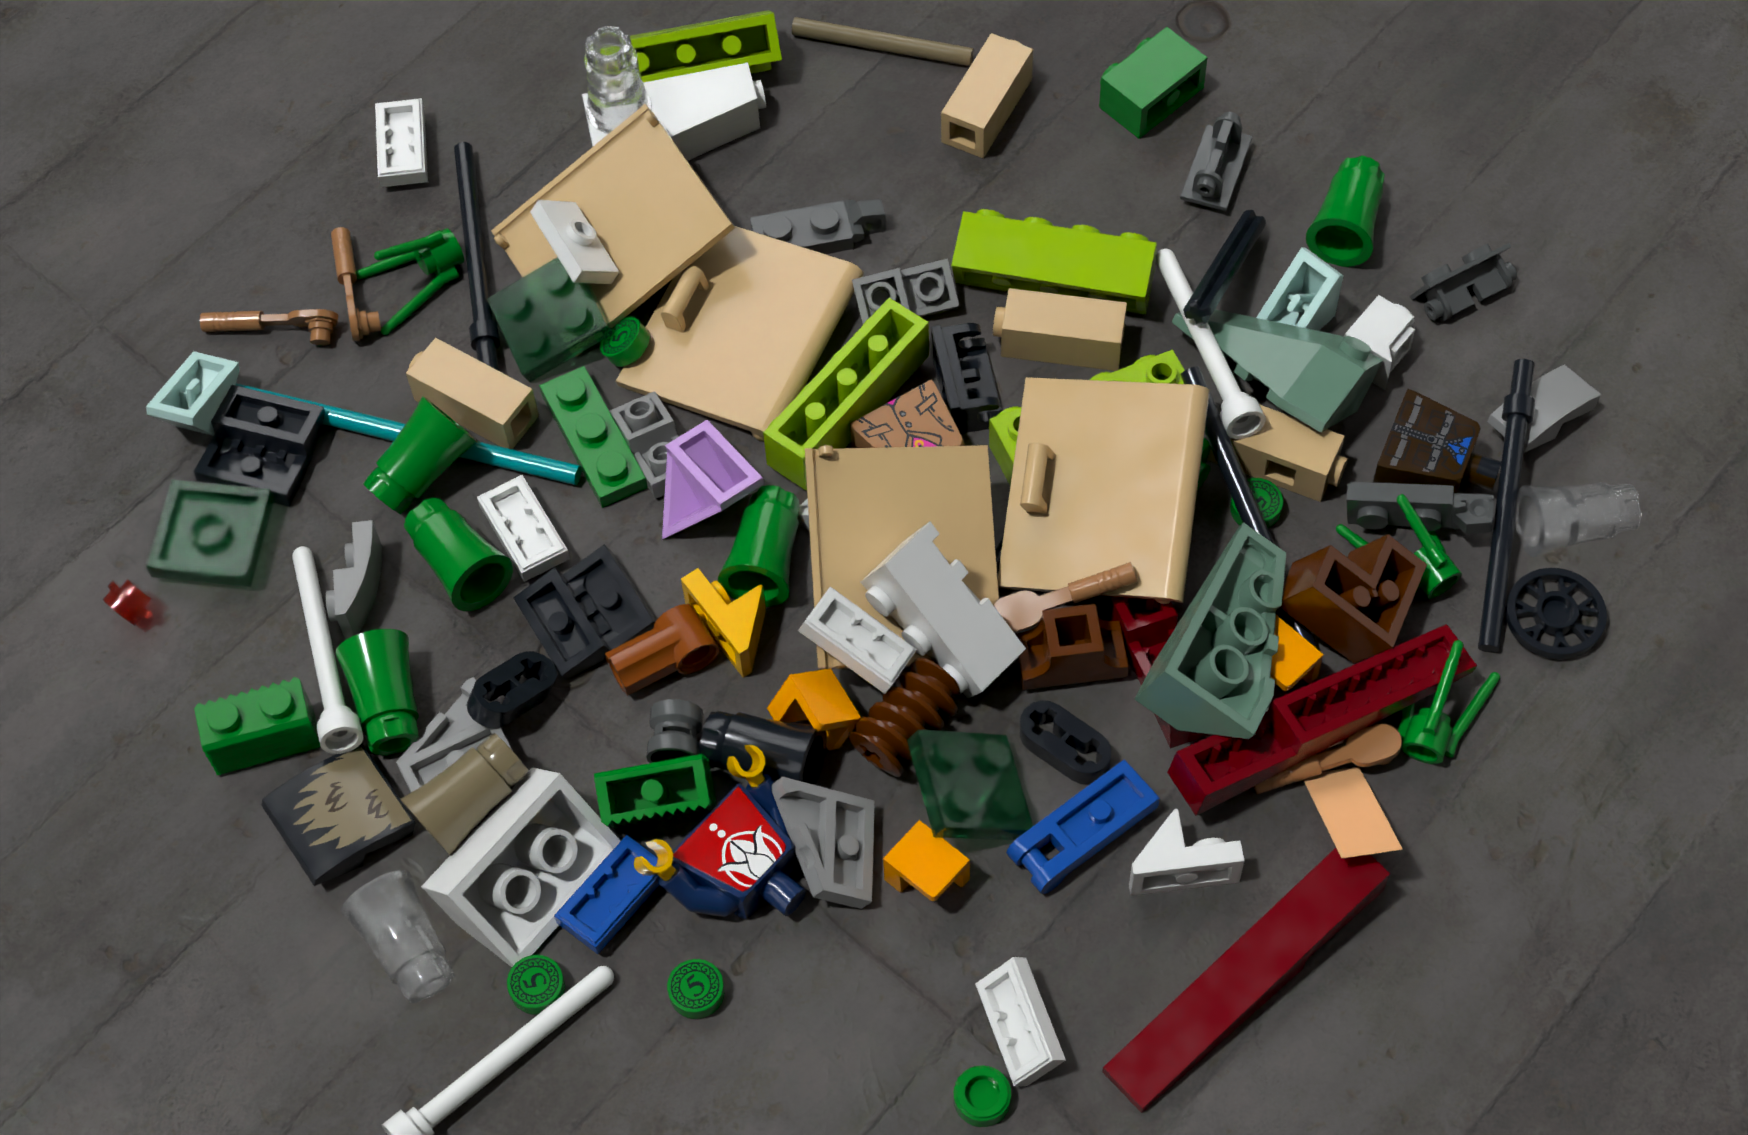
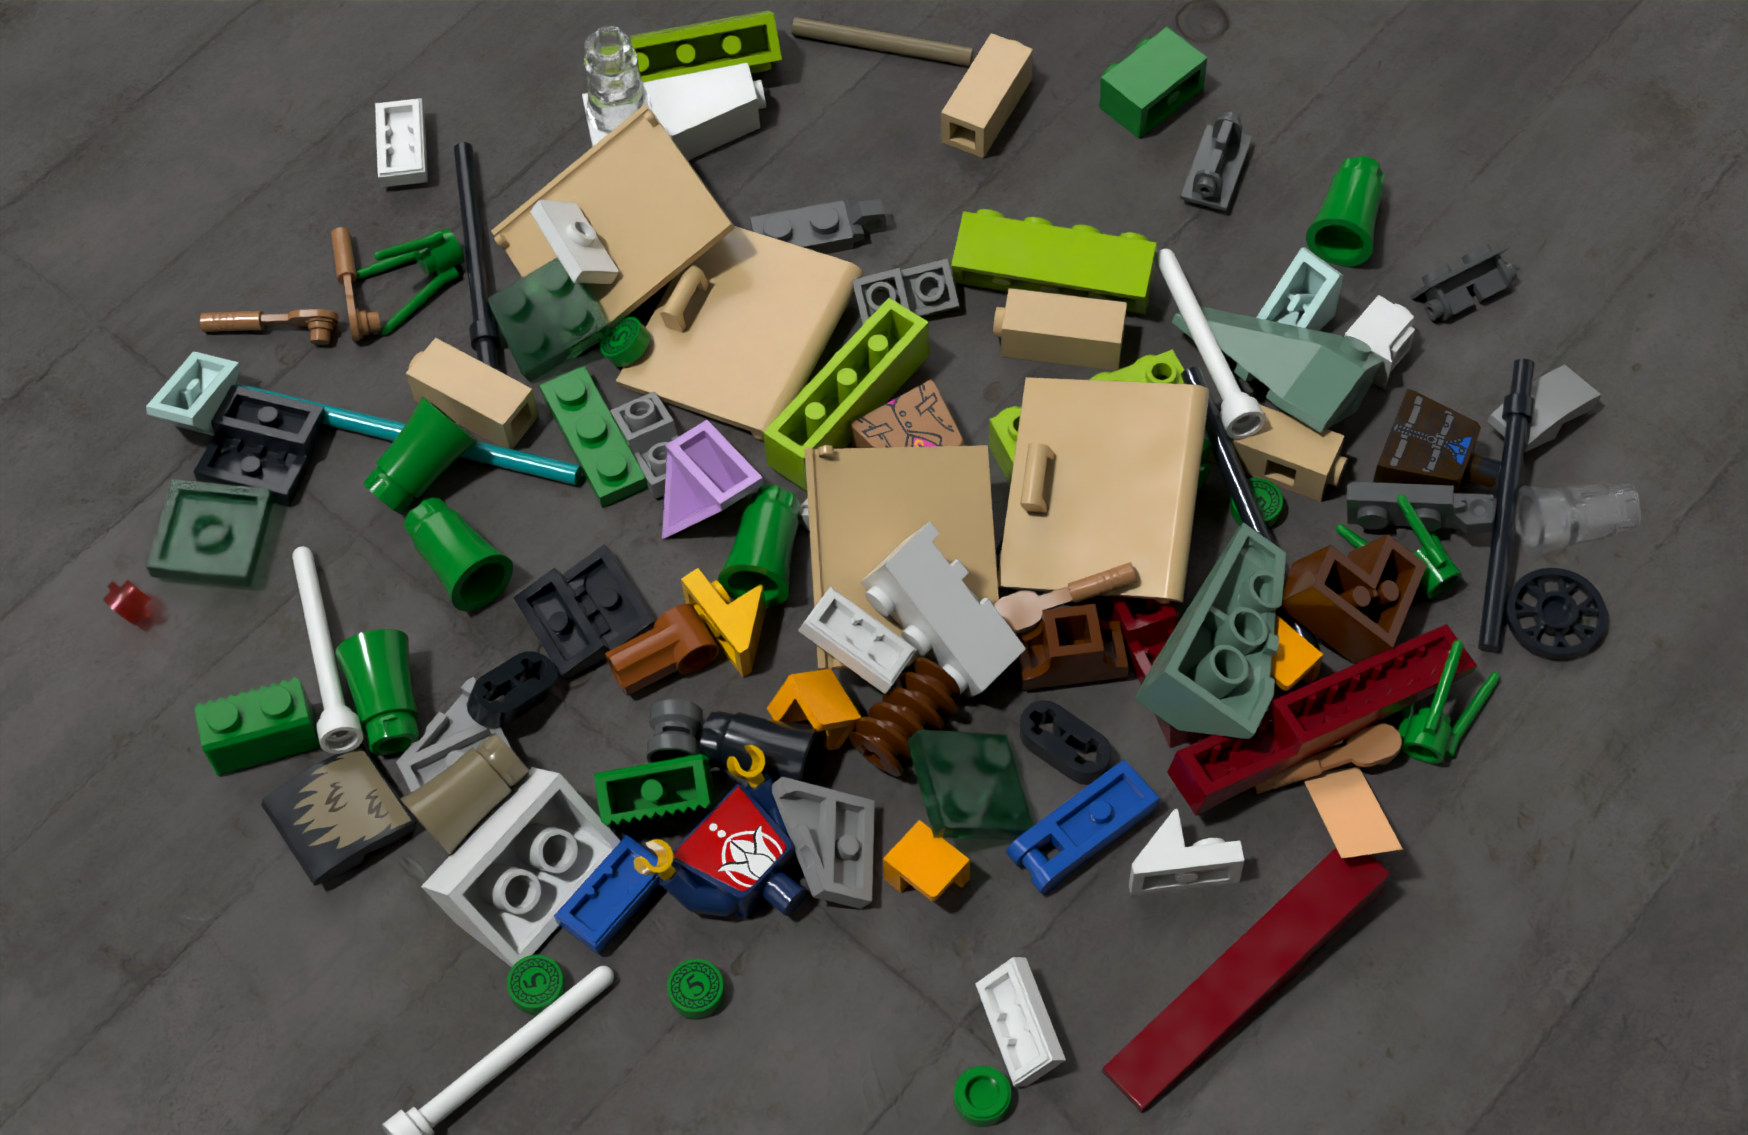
light grey slope [326,520,382,640] -> none
clear plant [341,870,455,1003] -> none
white plate [477,475,570,582] -> none
black hinge [931,323,1002,434] -> none
black axle [1183,210,1266,325] -> none

